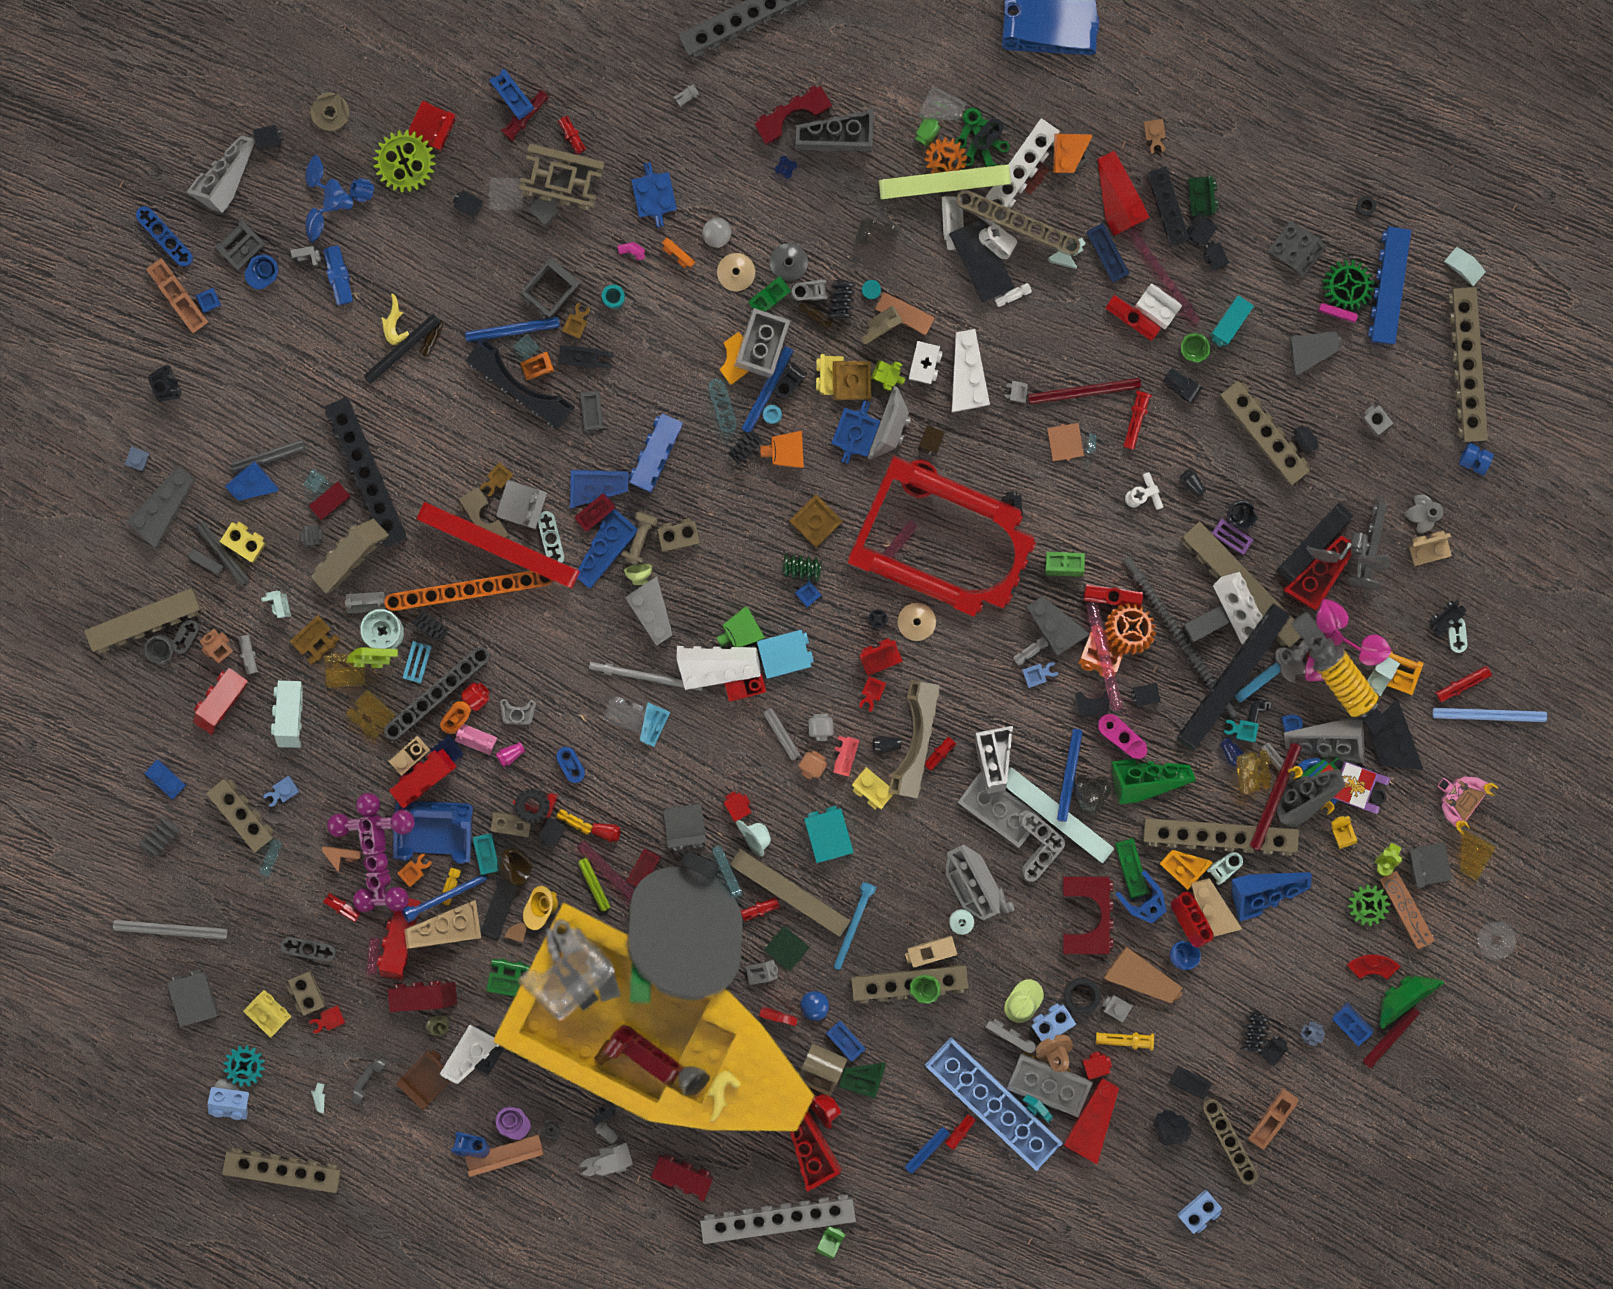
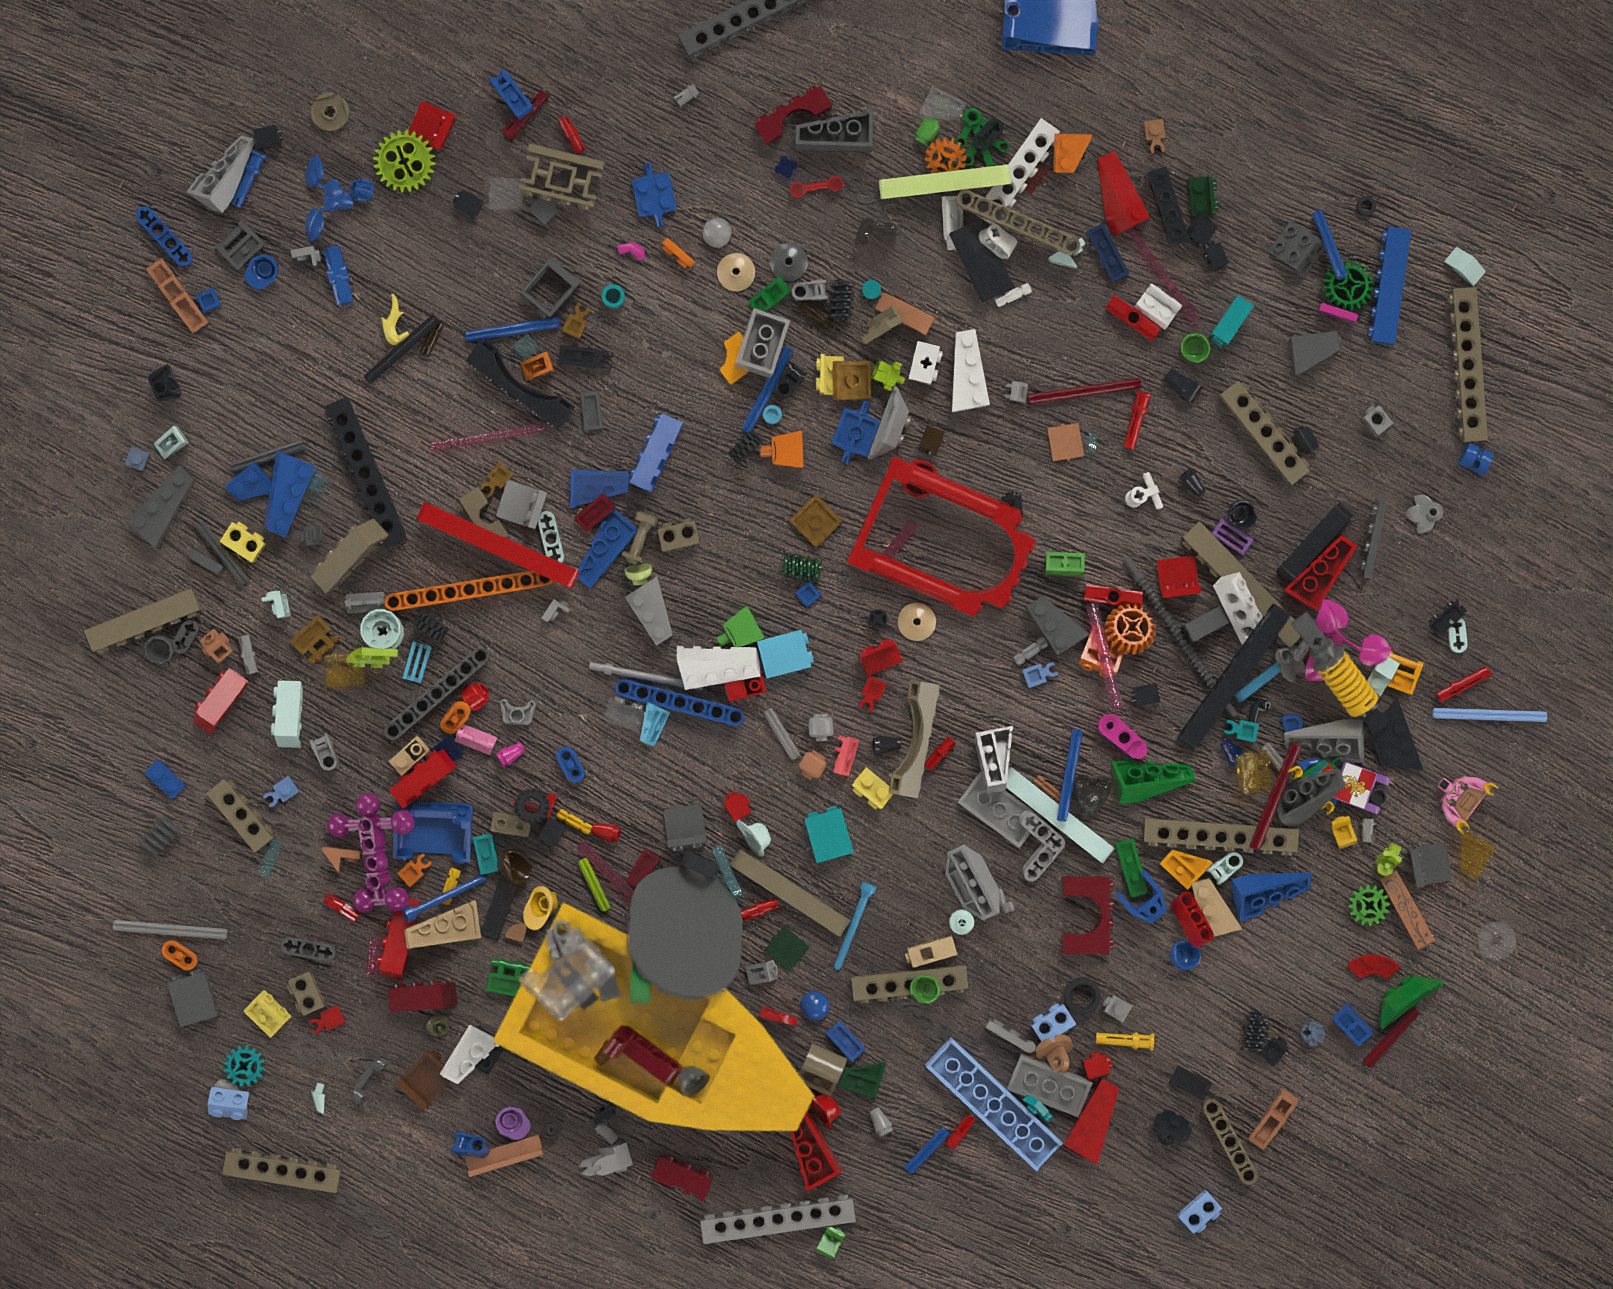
dark red tile [309,481,351,521] -> none
clear yellow plate [346,689,396,739] -> none
light yellow piece [707,1071,741,1122] -> none
clear light blue beam [708,379,737,433] -> none
yellowish green piece [1005,980,1044,1023] -> none
black piece [1075,691,1111,716] -> none
medium nougat slope [1103,946,1183,1003] -> none
dark grey plant [1307,533,1390,590] -> none
tan bracket [1408,531,1452,566] -> none
none -> light aqua slope [153,426,189,459]
none -> orange plate [162,940,198,970]
none -> blue pin [230,150,267,208]
none -> blue wedge [263,450,315,537]
none -> light grey piece [309,733,339,771]
none -> clear pink bar [430,423,545,451]
none -> light grey bracket [542,598,570,622]
none -> blue beam [615,679,744,726]
none -> red bar [790,176,843,198]
none -> light grey cone [869,1107,893,1137]
none -> nougat axle [1033,775,1061,804]
none -> red bracket [1157,555,1201,598]
none -> blue axle [1313,210,1347,280]
none -> light grey pin [1360,818,1376,842]

